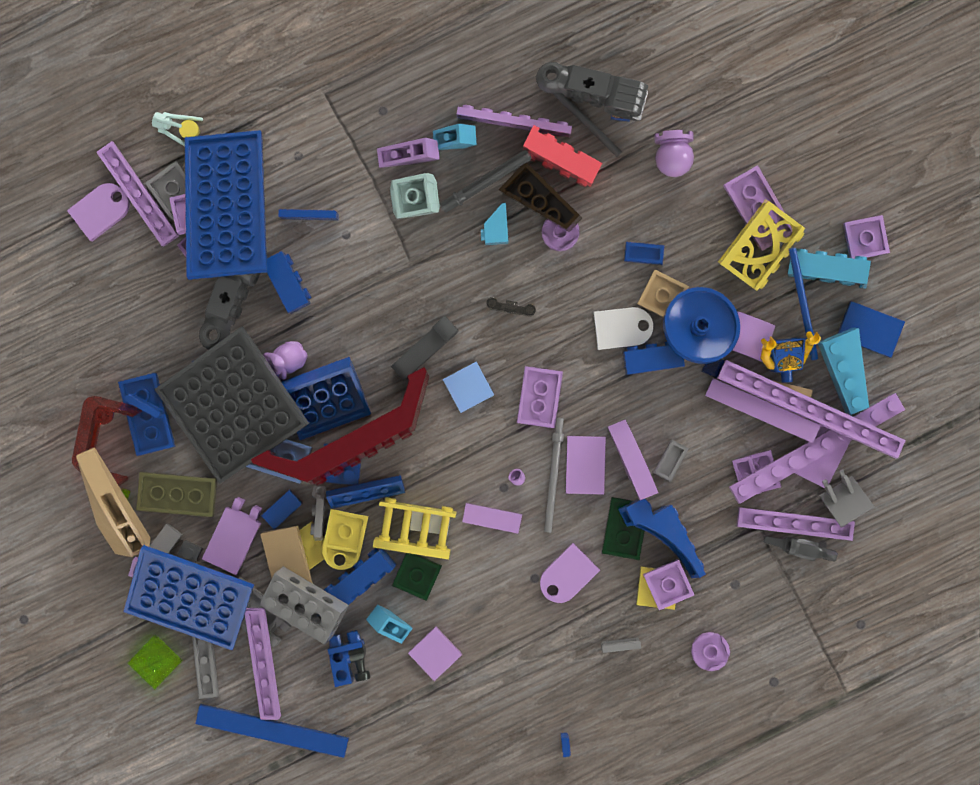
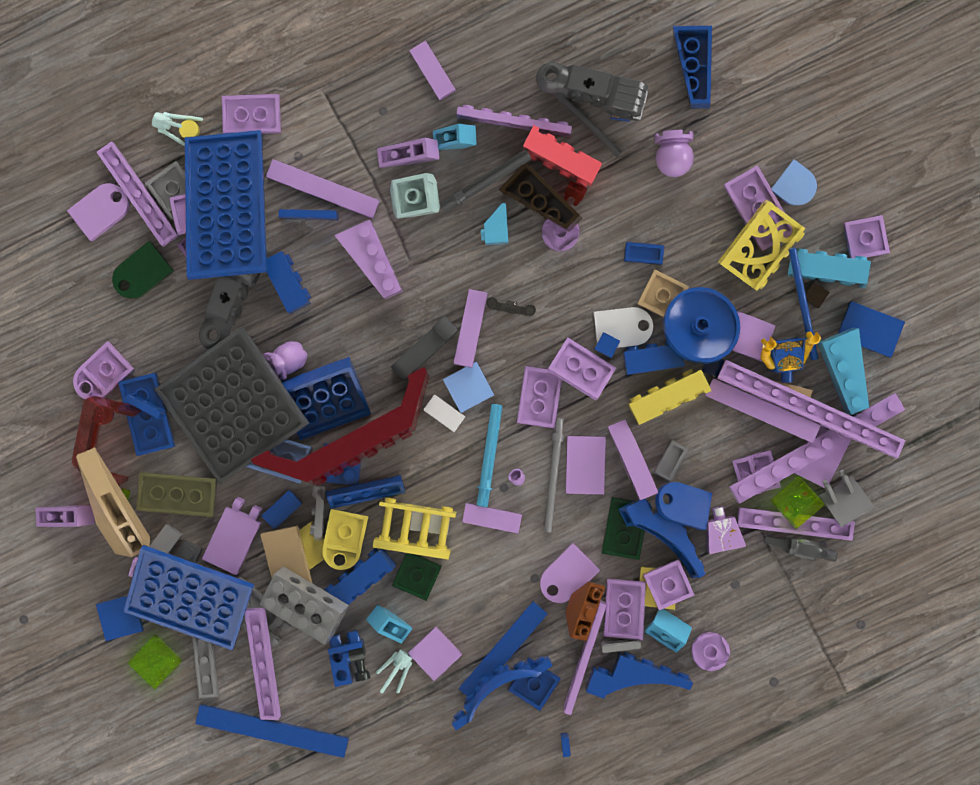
none -> lavender slope [35,505,95,527]
none -> lavender tile [73,342,135,401]
none -> blue tile [96,595,144,641]
none -> dark green tile [112,241,174,299]
none -> lavender tile [222,94,281,134]
none -> lavender tile [266,159,380,219]
none -> lavender wedge [335,220,403,299]
none -> light aqua plant [376,650,412,694]
none -> lavender tile [409,41,456,101]
none -> white tile [424,394,465,432]
none -> blue piece [452,656,553,730]
none -> lavender tile [454,289,488,368]
none -> blue tile [459,601,548,696]
none -> medium azure axle [477,404,503,507]
none -> blue tile [508,657,561,711]
none -> lavender plate [547,337,616,401]
none -> lavender tile [563,601,607,715]
none -> clear red tile [564,181,588,206]
none -> dark orange slope [565,582,605,641]
none -> blue arch [585,651,693,699]
none -> blue tile [594,332,620,358]
none -> lavender tile [604,578,646,640]
none -> light yellow wedge [627,369,712,425]
none -> medium azure panel [645,609,692,653]
none -> blue tile [655,482,712,531]
none -> blue wedge [673,25,712,109]
none -> lavender torso [706,507,746,554]
none -> clear neon green tile [770,476,825,529]
none -> light blue tile [771,159,817,206]
none -> dark brown tile [805,282,830,308]

